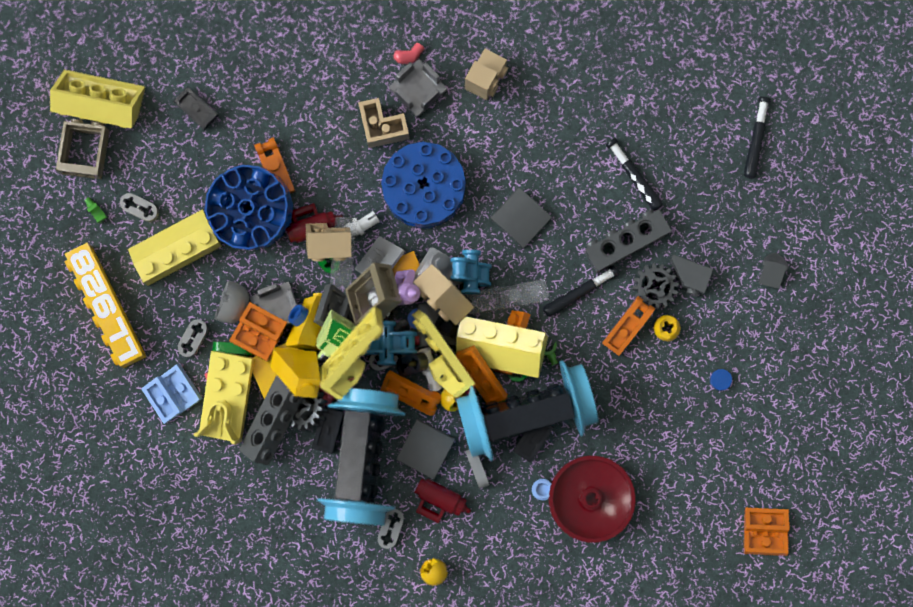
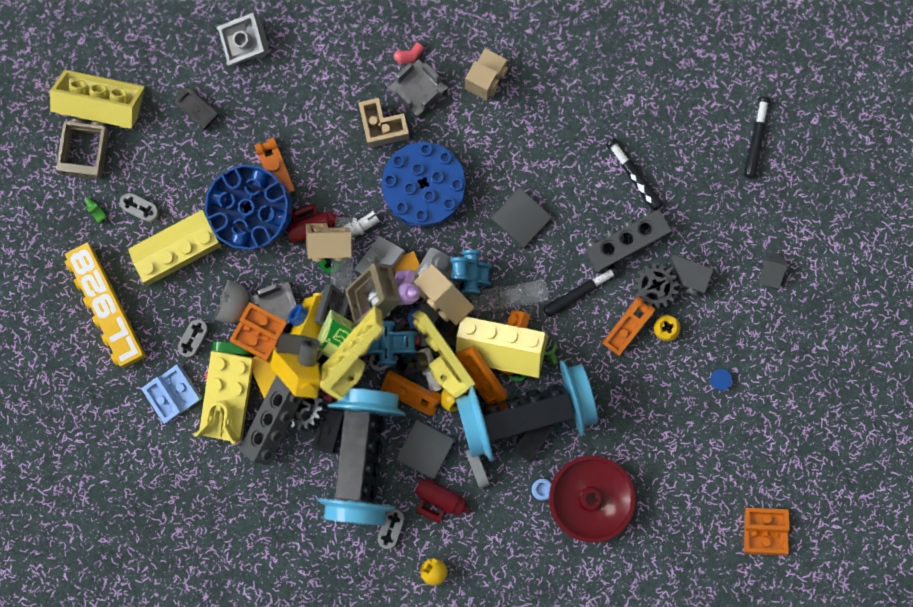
none -> light grey slope [217,13,268,66]
none -> dark grey panel [276,334,320,367]

